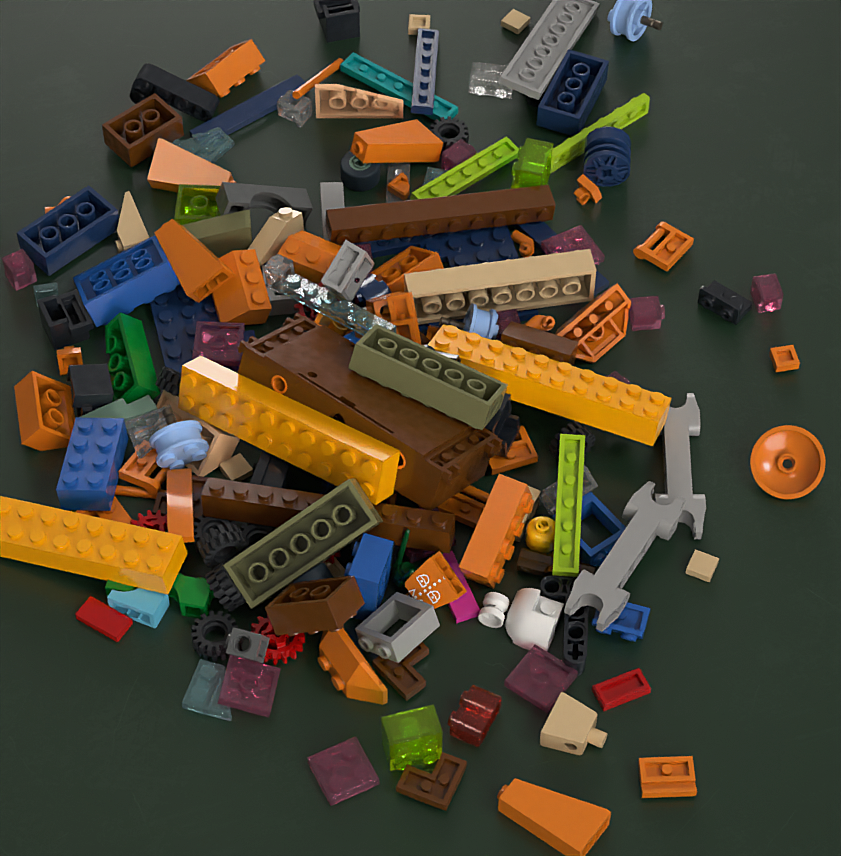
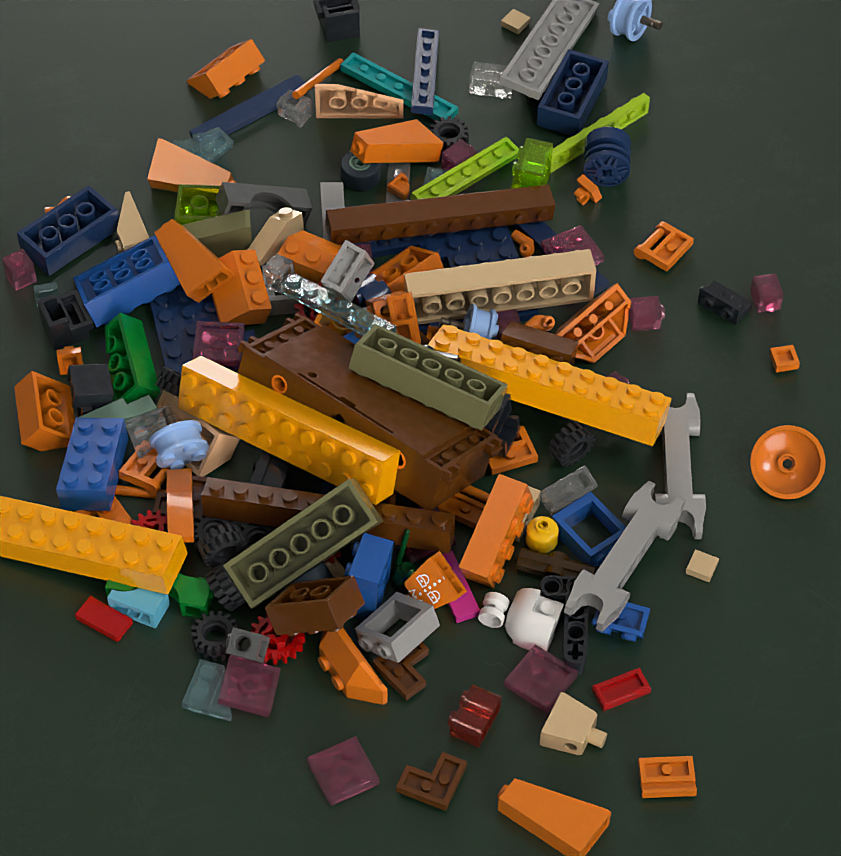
reddish brown brick [102,93,184,167] -> none
black beam [129,63,220,122] -> none
tan tile [219,453,253,482] -> none
clear neon green brick [381,704,443,771] -> none
tan tile [408,14,430,35] -> none
lime plate [552,434,585,577] -> none

